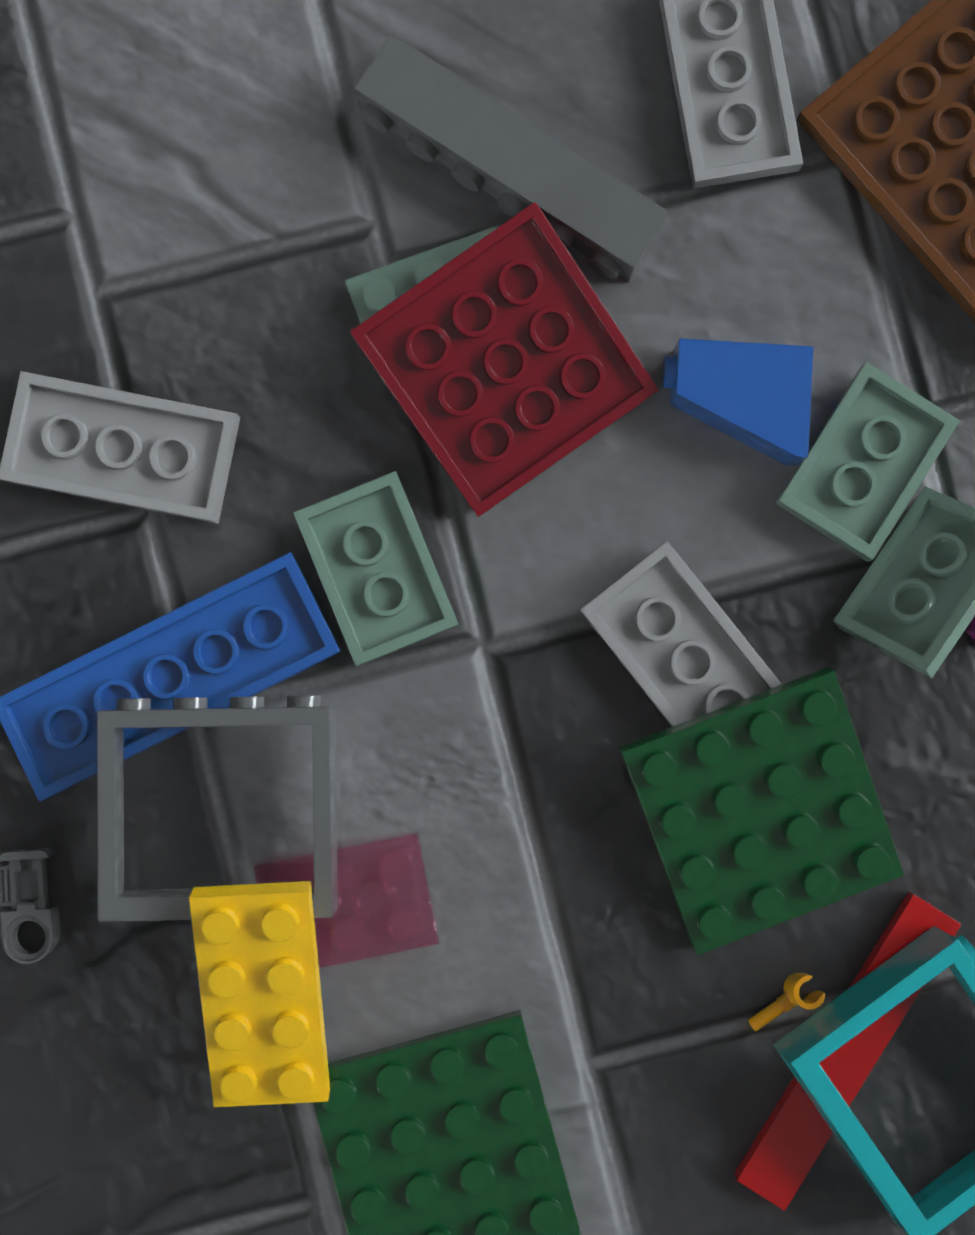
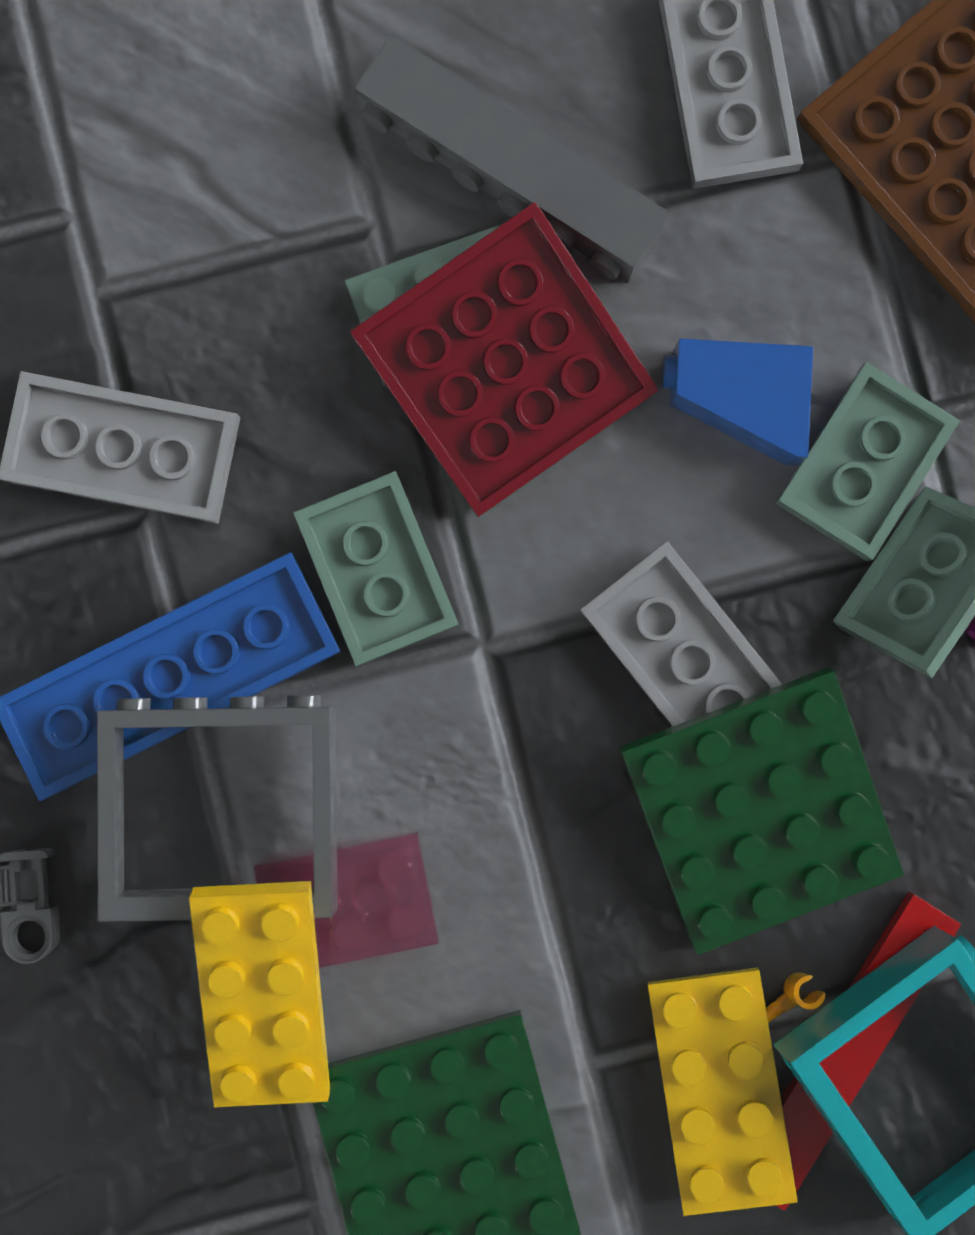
none -> yellow plate [648,967,798,1216]

